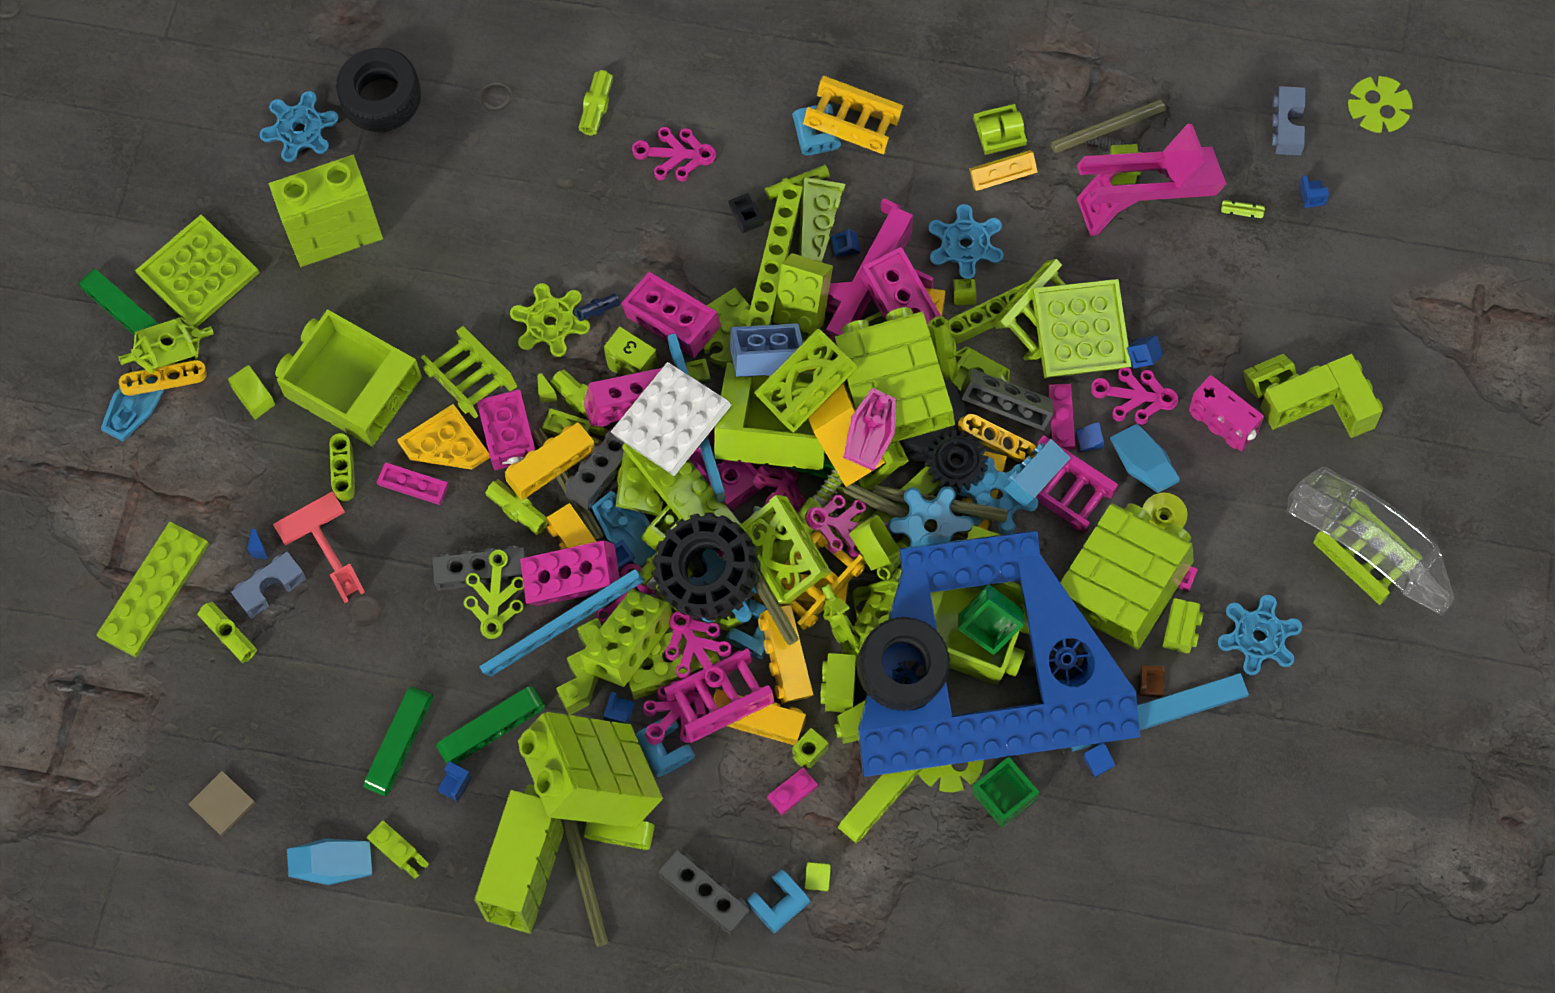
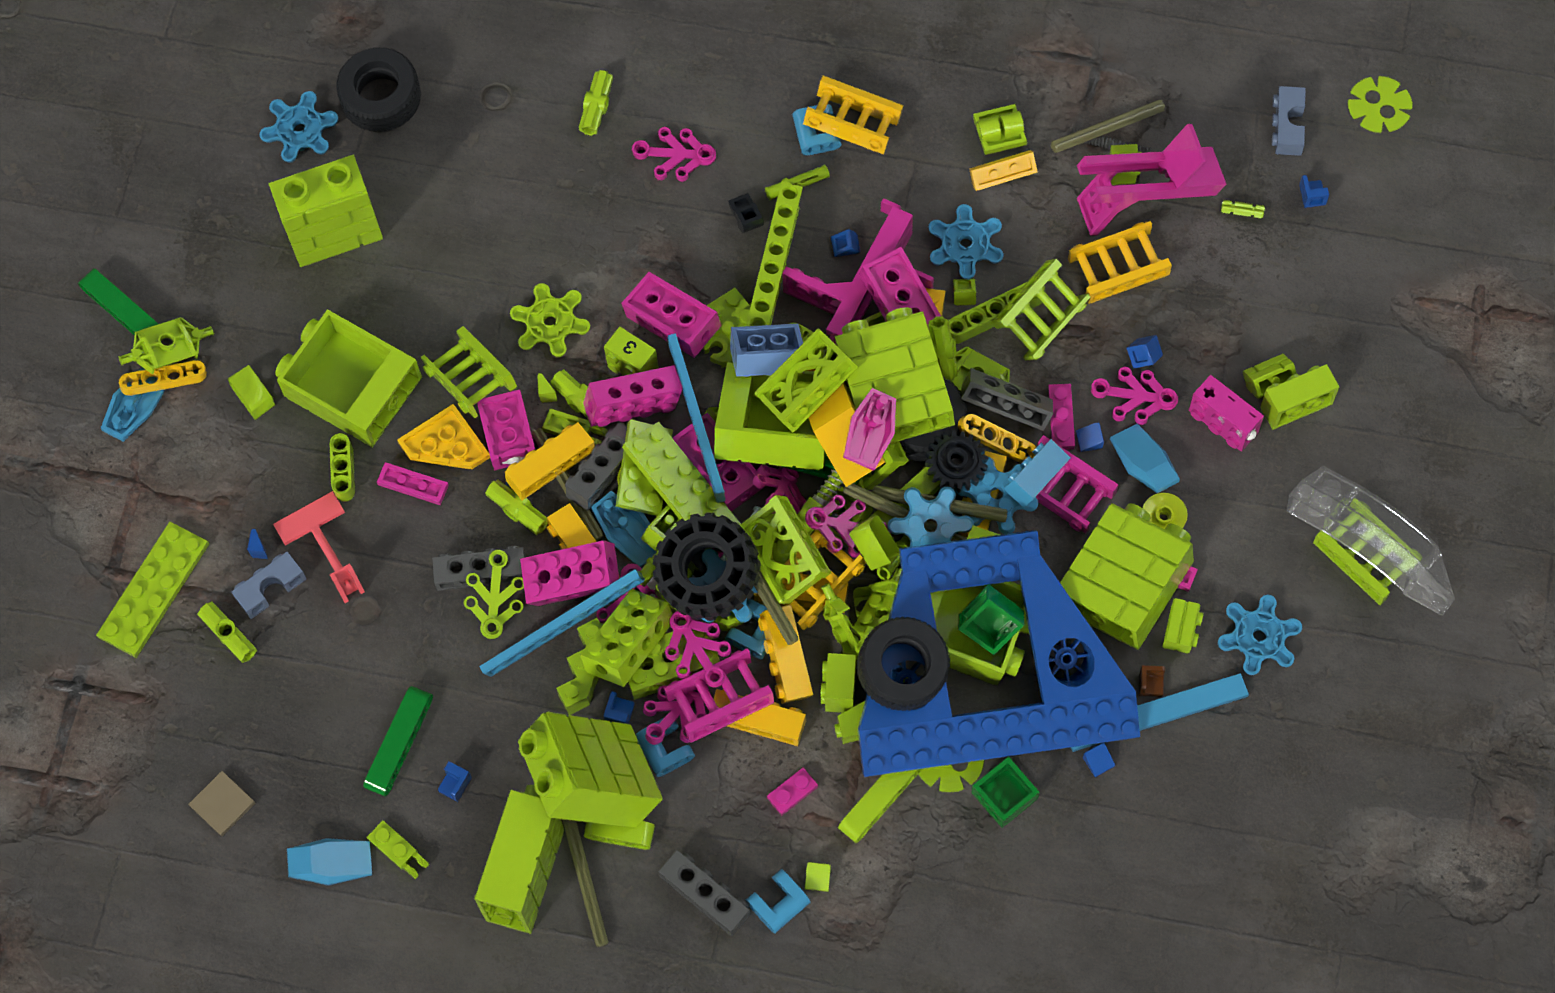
lime plate [135,215,260,328] -> none
green beam [436,686,545,765] -> none
dark blue pin [575,293,620,321] -> none
white plate [611,362,731,476] -> none
blue slope [615,539,635,572] -> none
lime tile [685,358,711,383] -> none
lime brick [773,253,833,334] -> none
lime brick [792,728,829,769] -> none
lime wing [799,177,845,262] -> none
lime plate [1032,279,1132,378] -> none
lime brick [1327,354,1383,438] -> none
none -> yellow fence [1068,221,1172,304]

